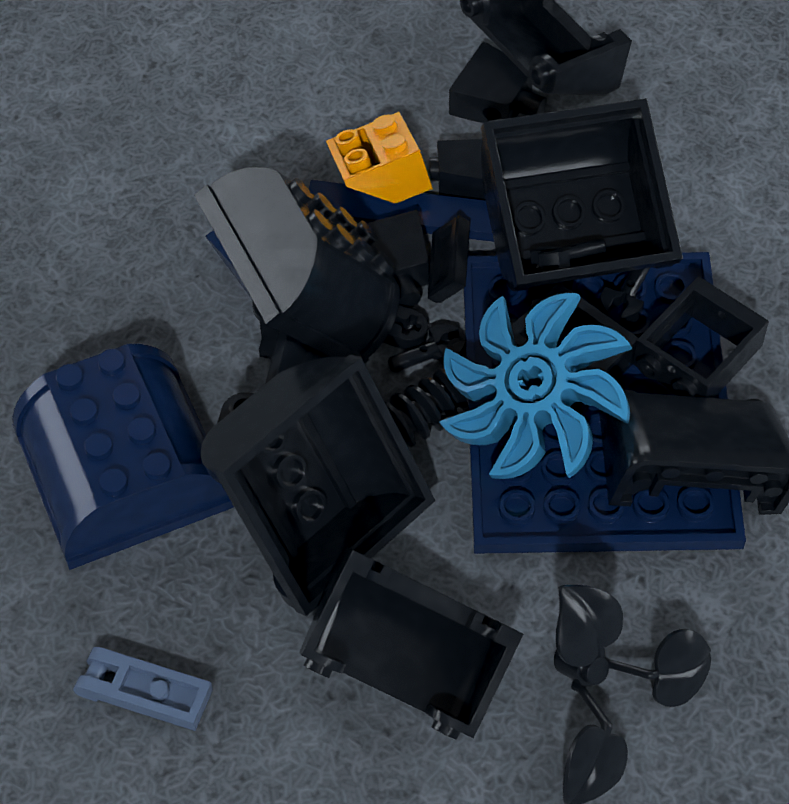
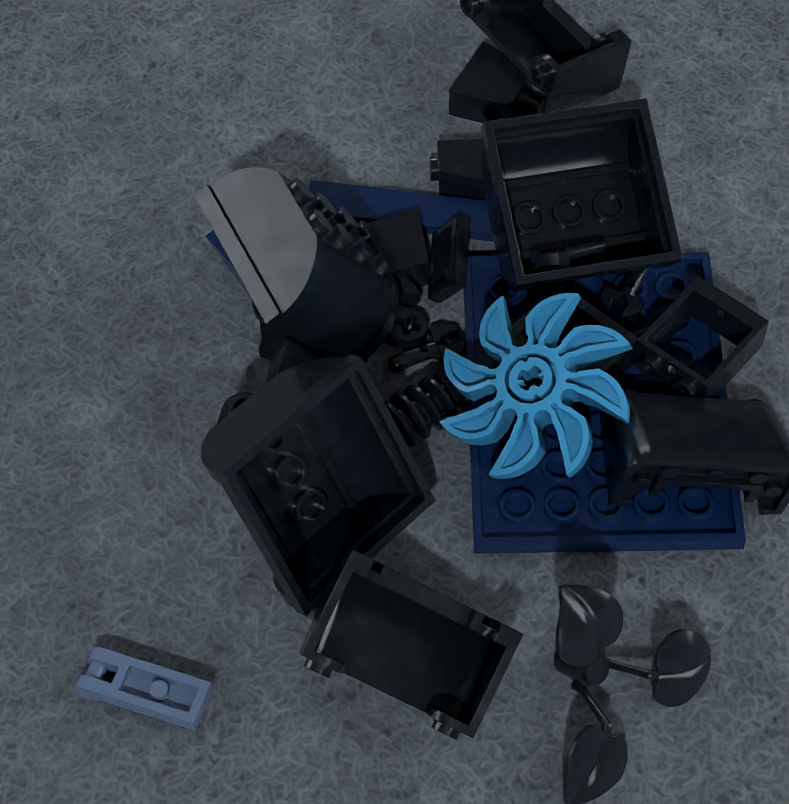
dark blue container [12,344,234,570] -> none
light orange slope [326,112,433,204] -> none

